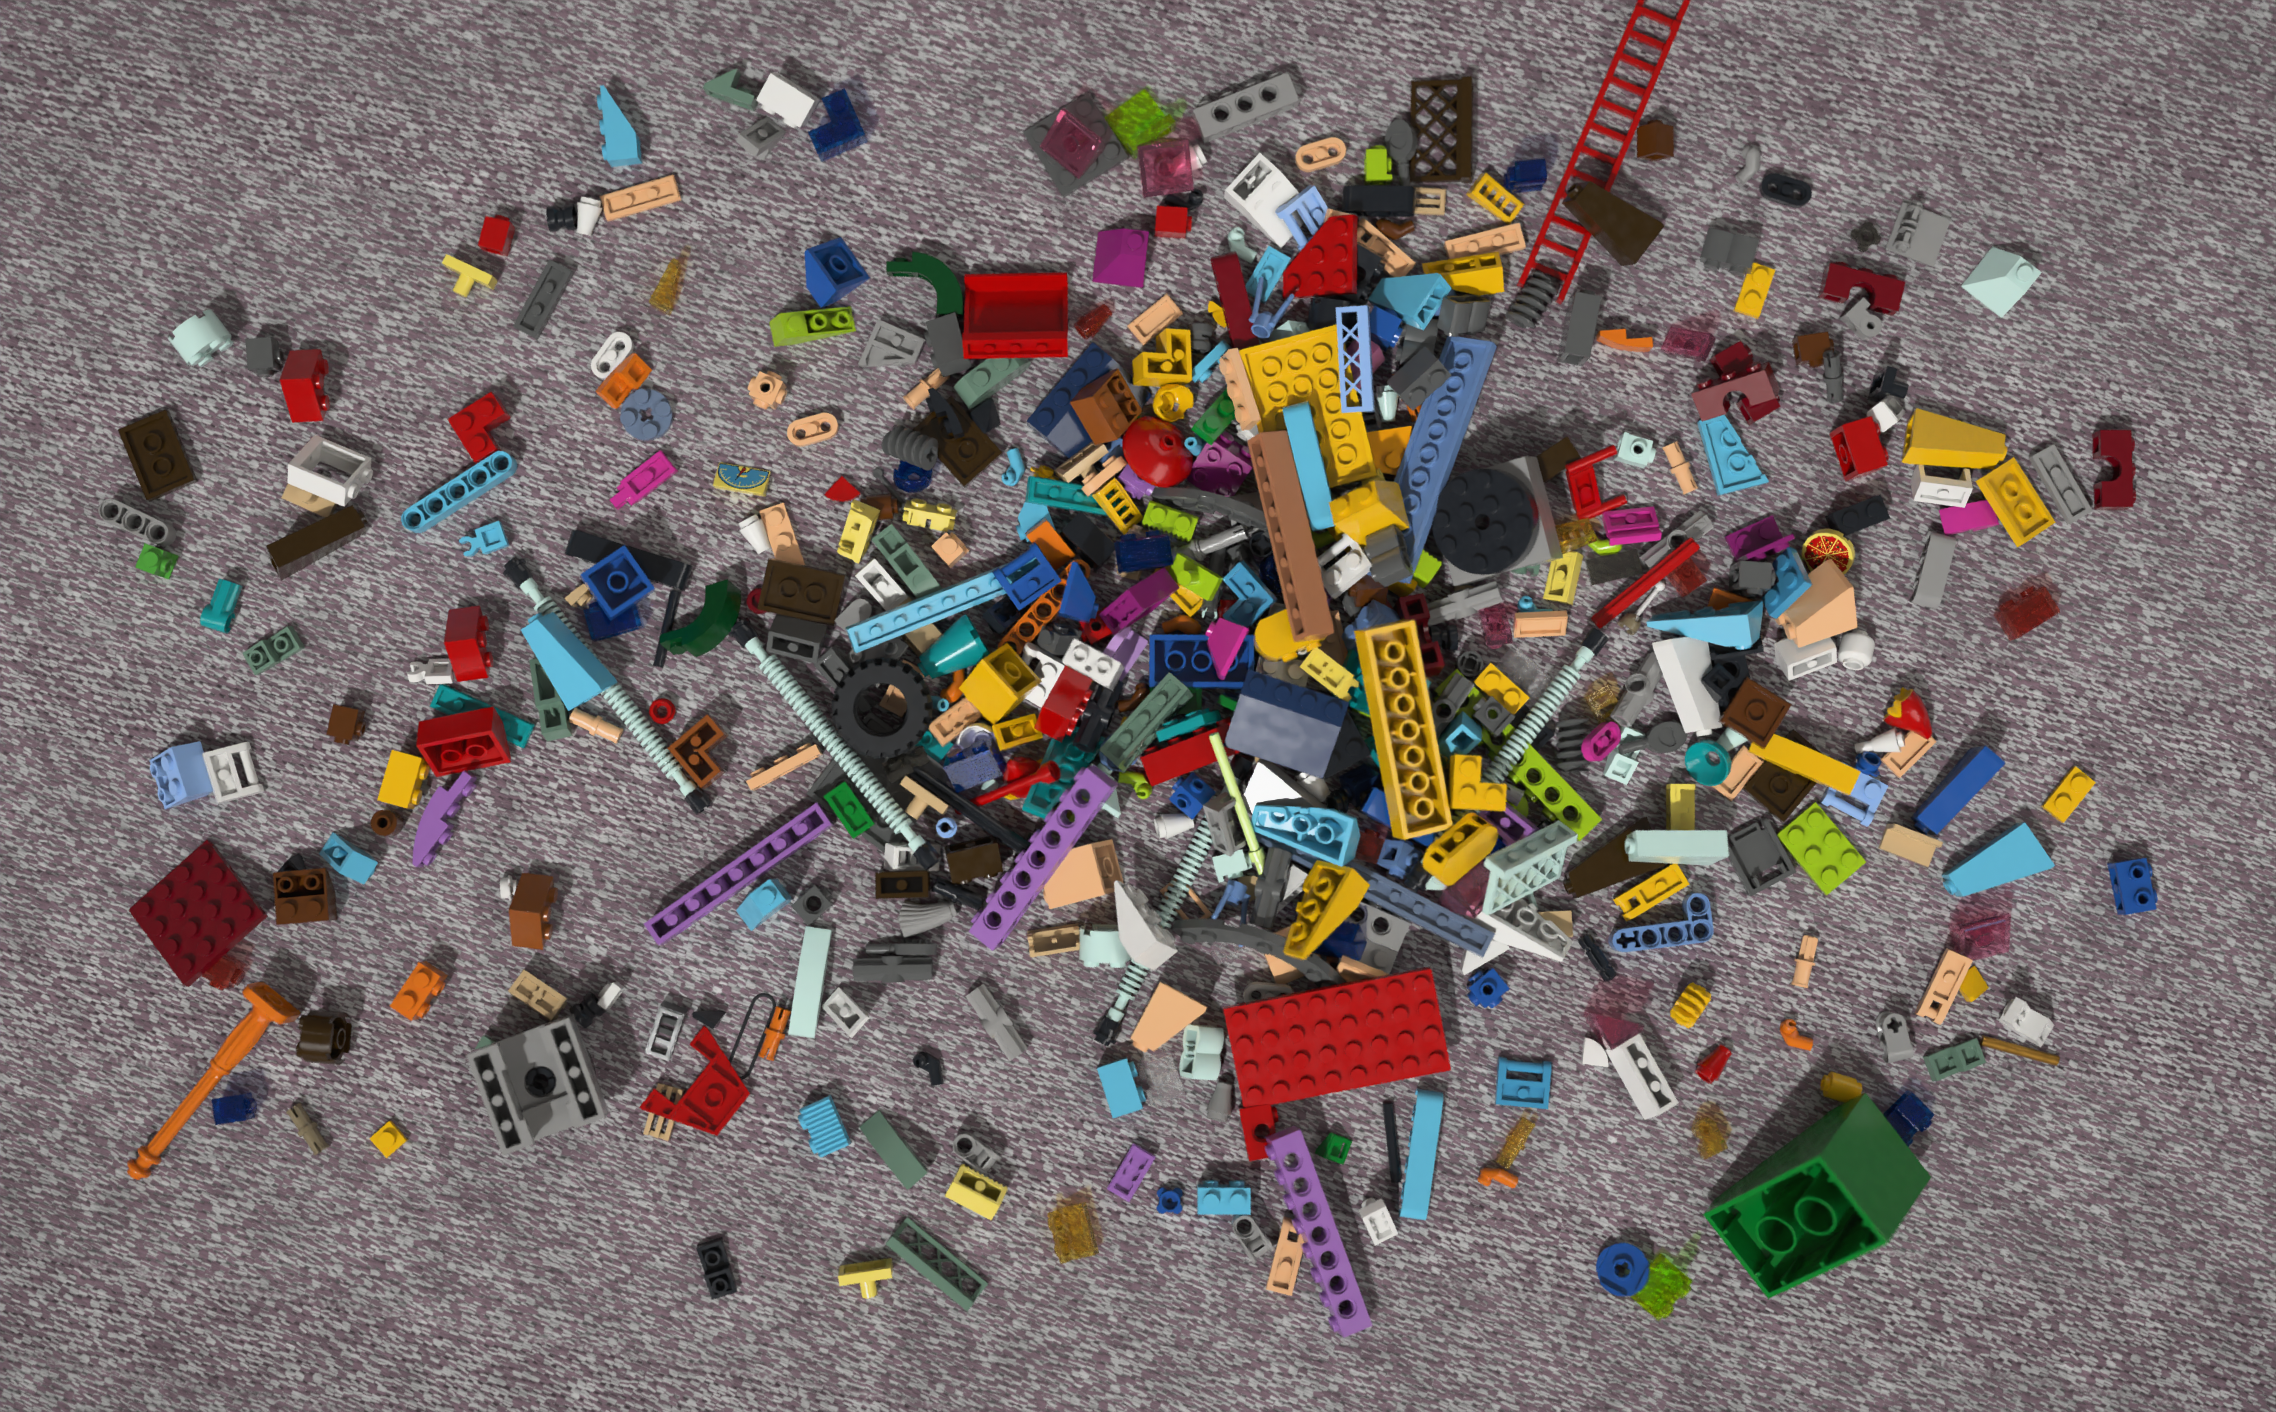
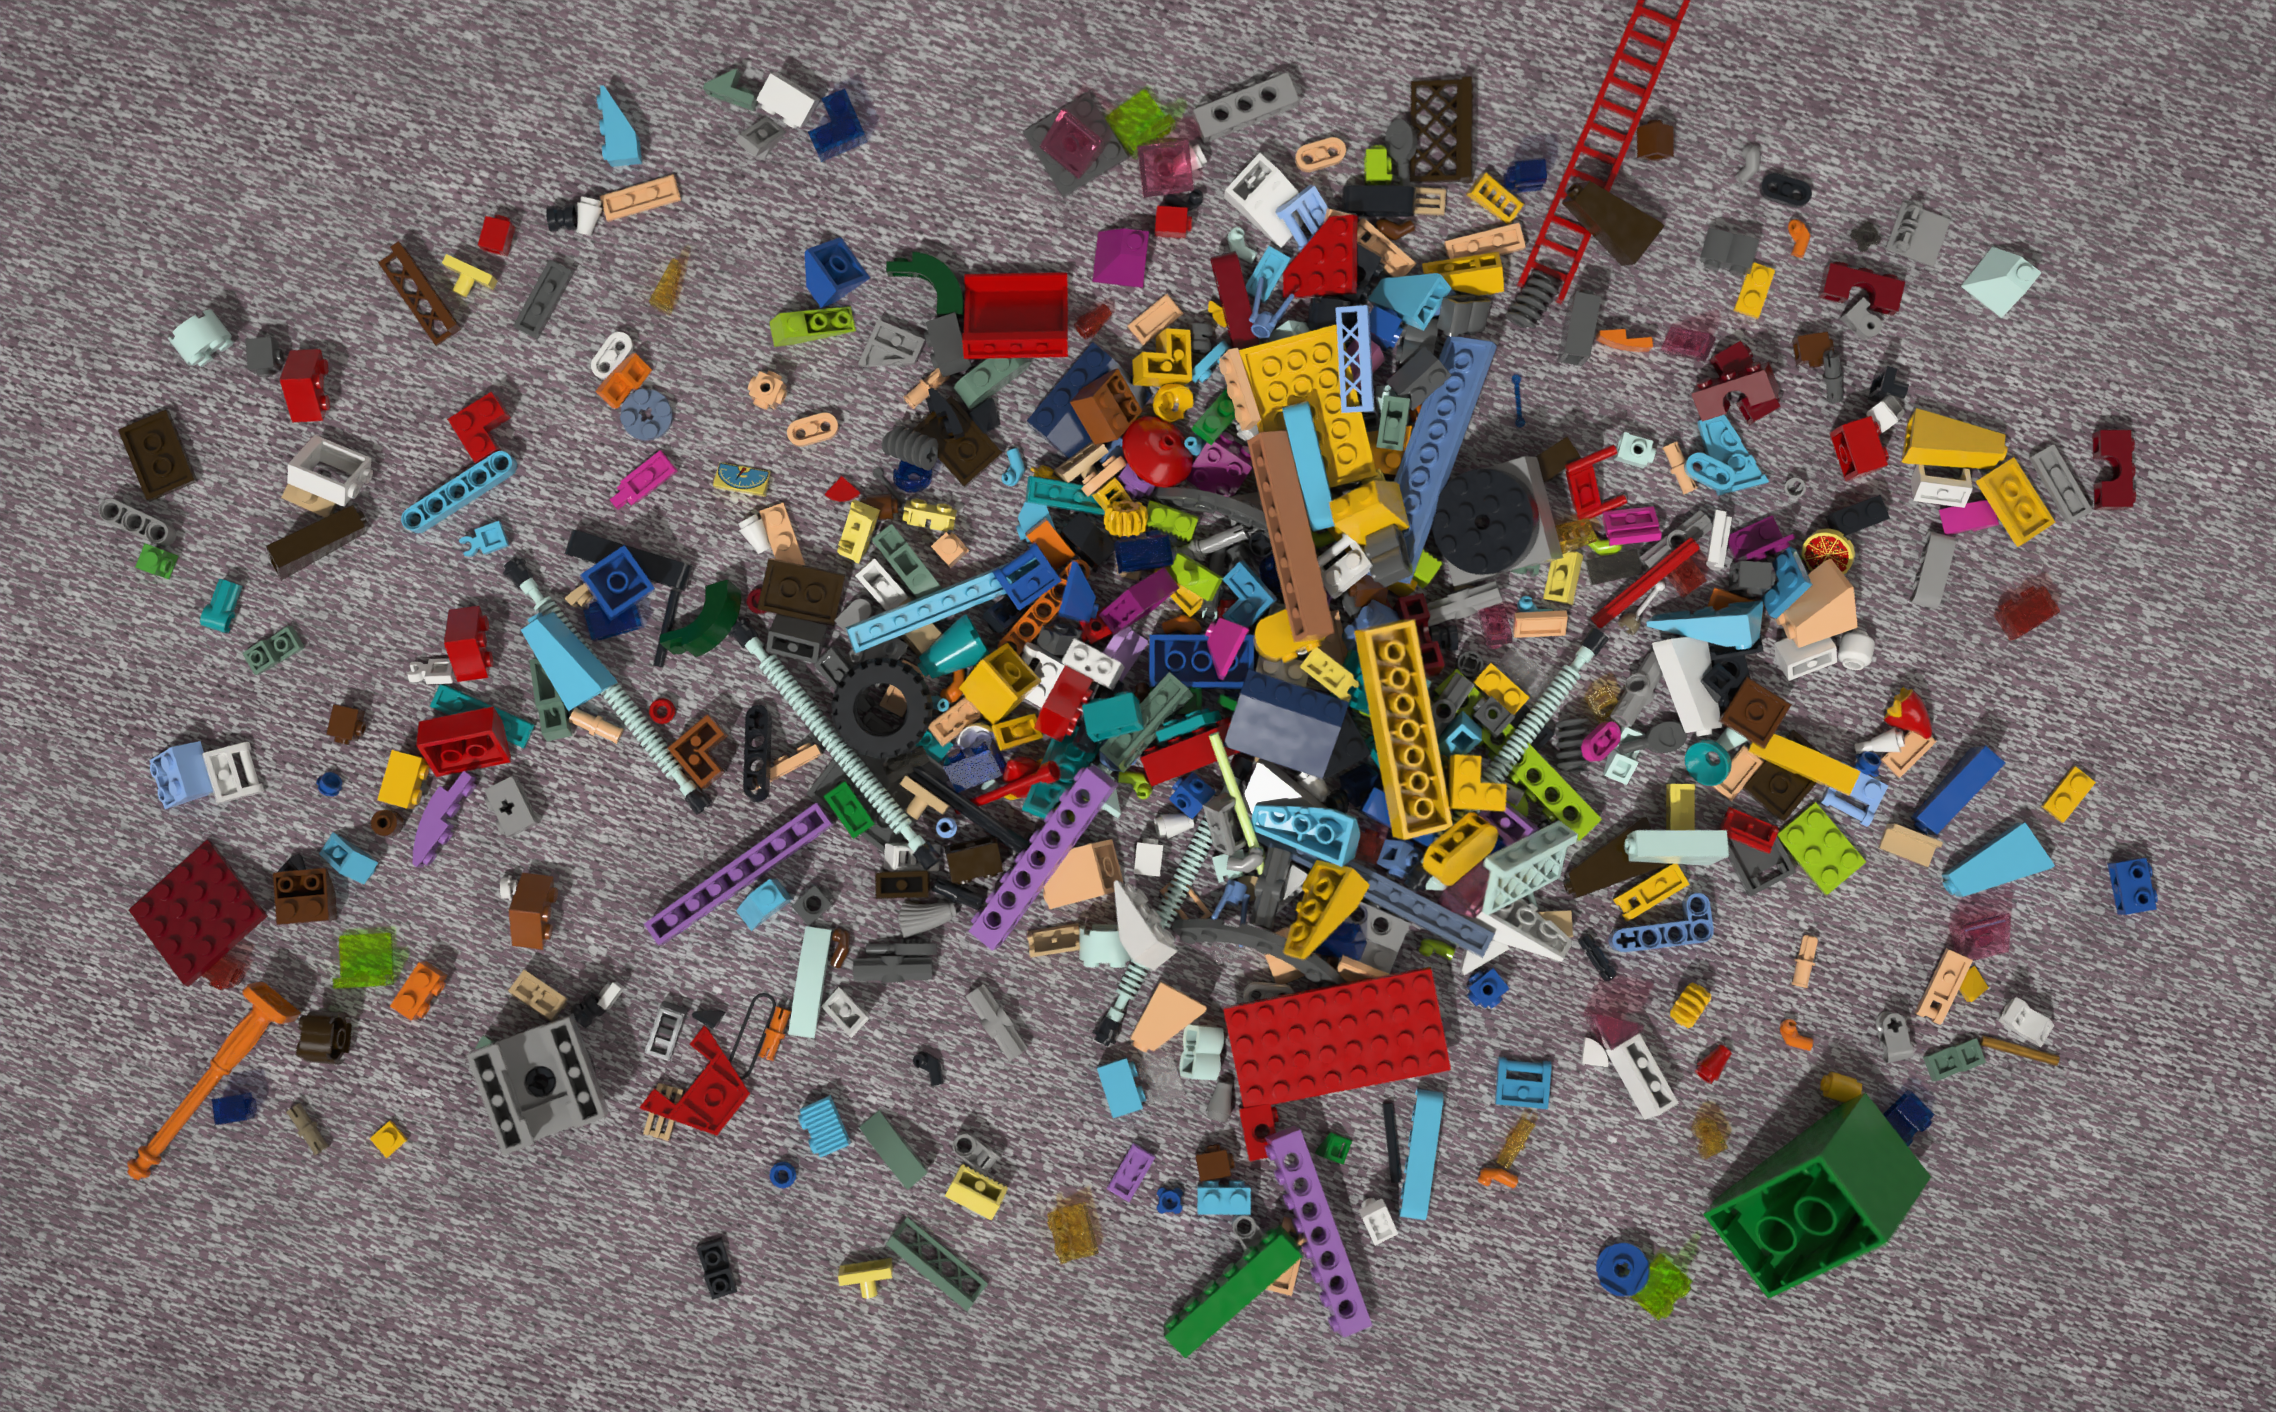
none -> blue plate [316,772,342,797]
none -> clear neon green bracket [332,933,394,989]
none -> reddish brown fence [378,241,462,347]
none -> light grey brick [484,776,540,837]
none -> black beam [743,705,772,803]
none -> blue plate [770,1162,796,1188]
none -> reddish brown arm [830,928,850,968]
none -> teal brick [1082,692,1144,742]
none -> yellow gear [1104,500,1148,537]
none -> white brick [1134,838,1163,877]
none -> green brick [1163,1225,1303,1359]
none -> reddish brown brick [1195,1144,1235,1182]
none -> light grey arm [1226,847,1264,873]
none -> sand green slope [1376,395,1410,451]
none -> lime arm [1419,938,1456,960]
none -> clear blue hinge [1511,374,1526,428]
none -> medium azure plate [1684,452,1735,491]
none -> white slope [1706,510,1732,571]
none -> red hinge [1719,807,1779,854]
none -> light grey hinge [1784,477,1806,498]
none -> orange arm [1788,219,1810,258]

